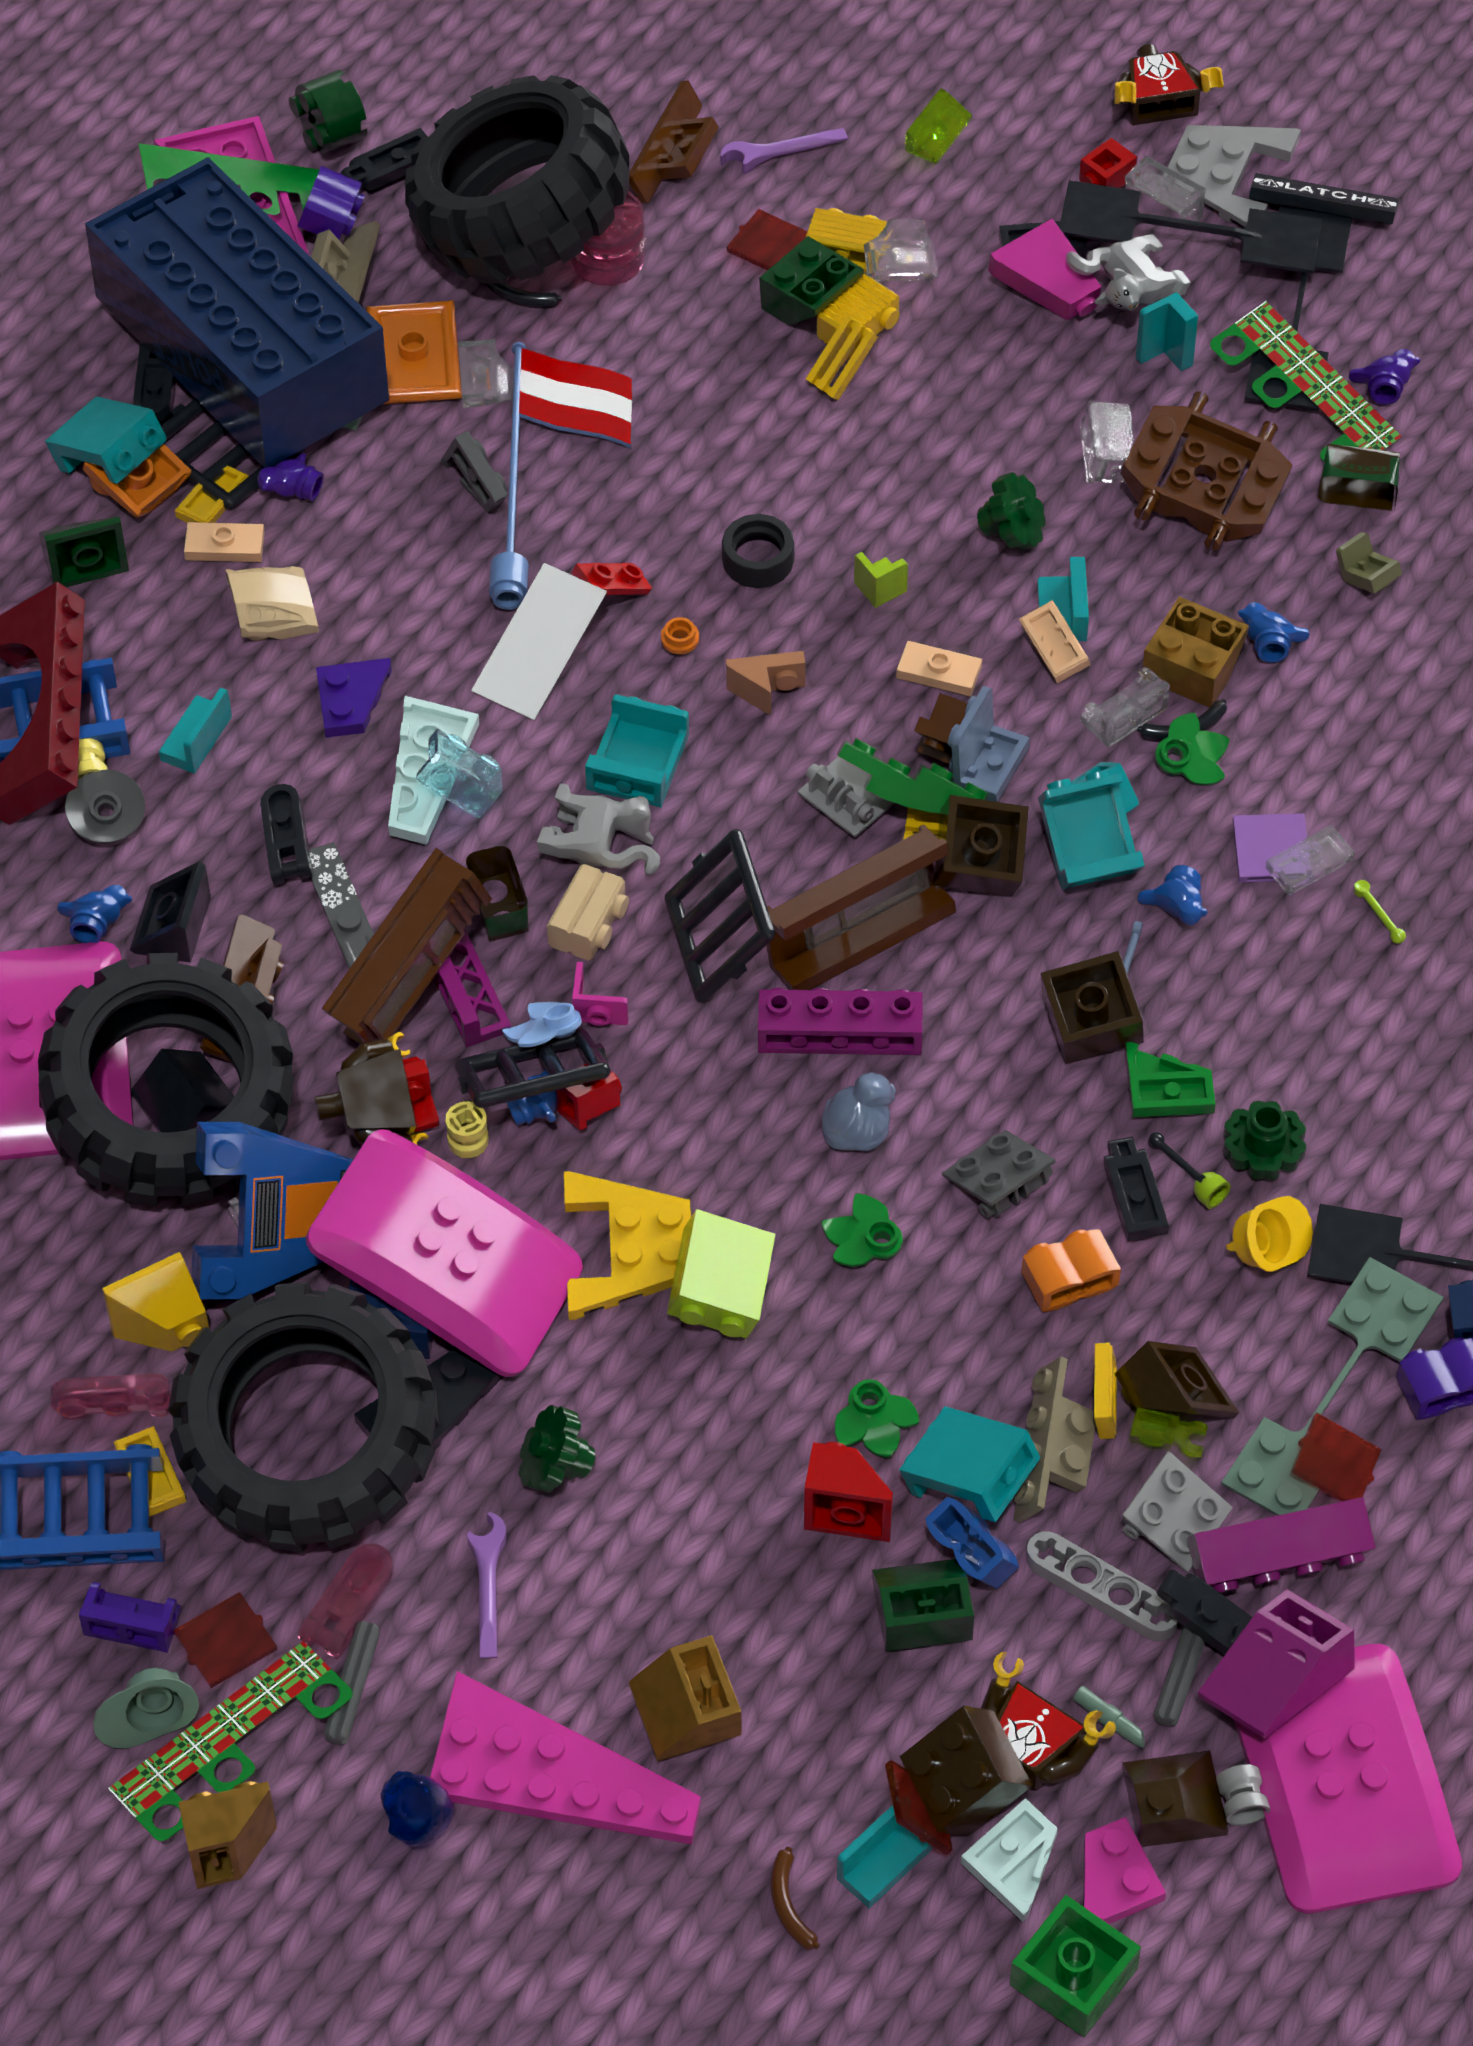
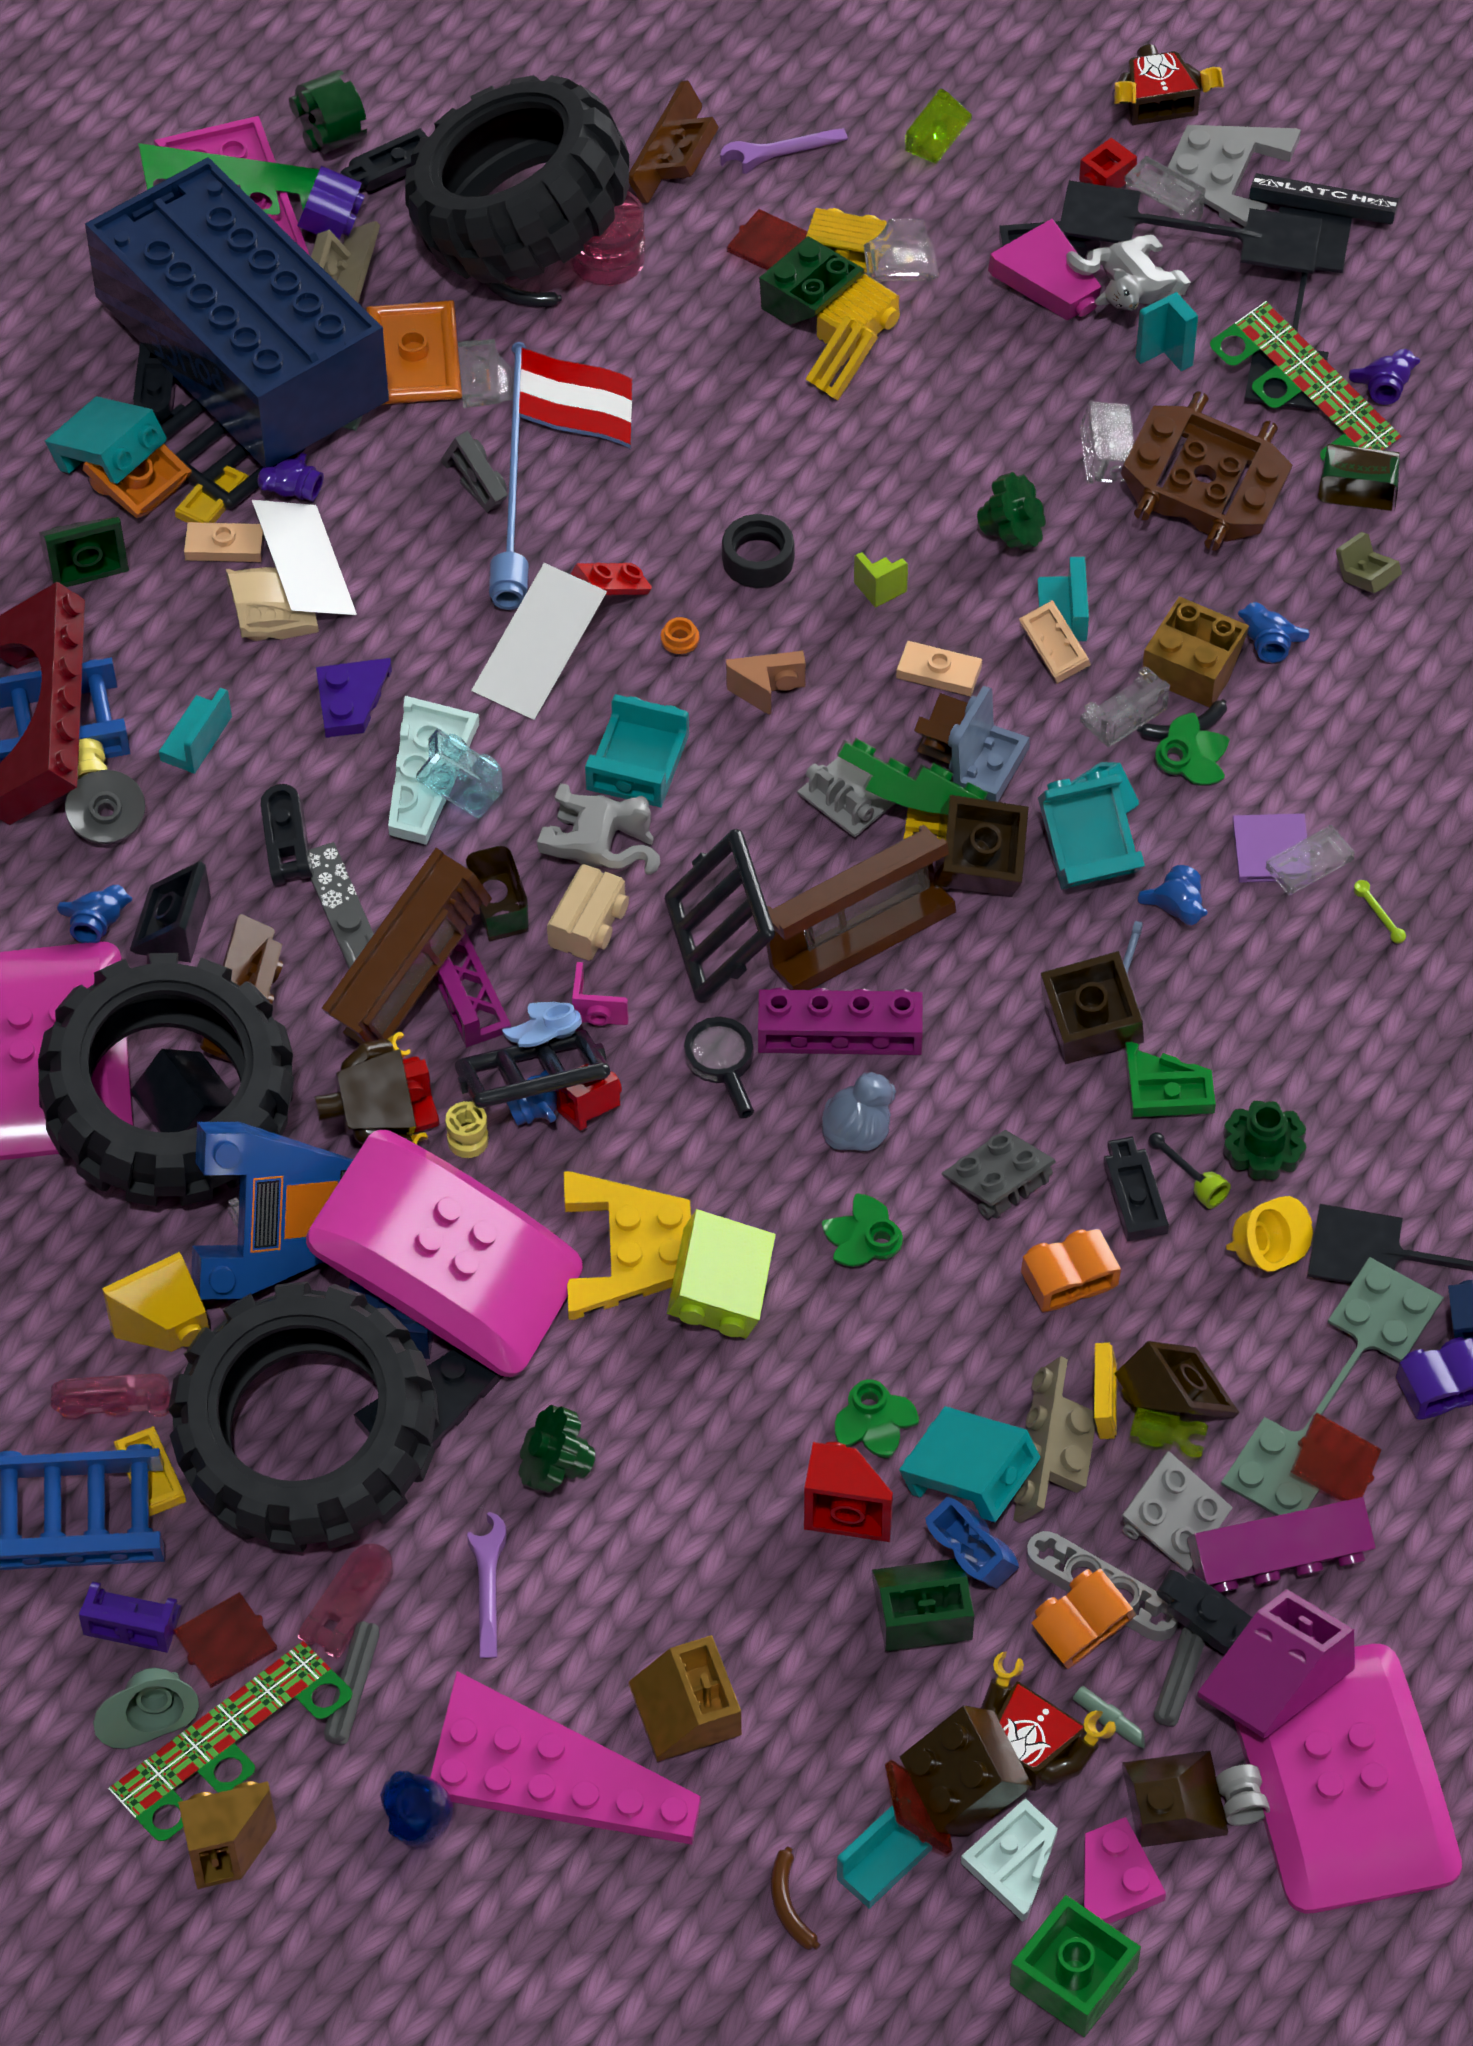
none -> white sticker [252,500,357,615]
none -> piece [684,1016,754,1119]
none -> orange brick [1031,1568,1137,1669]

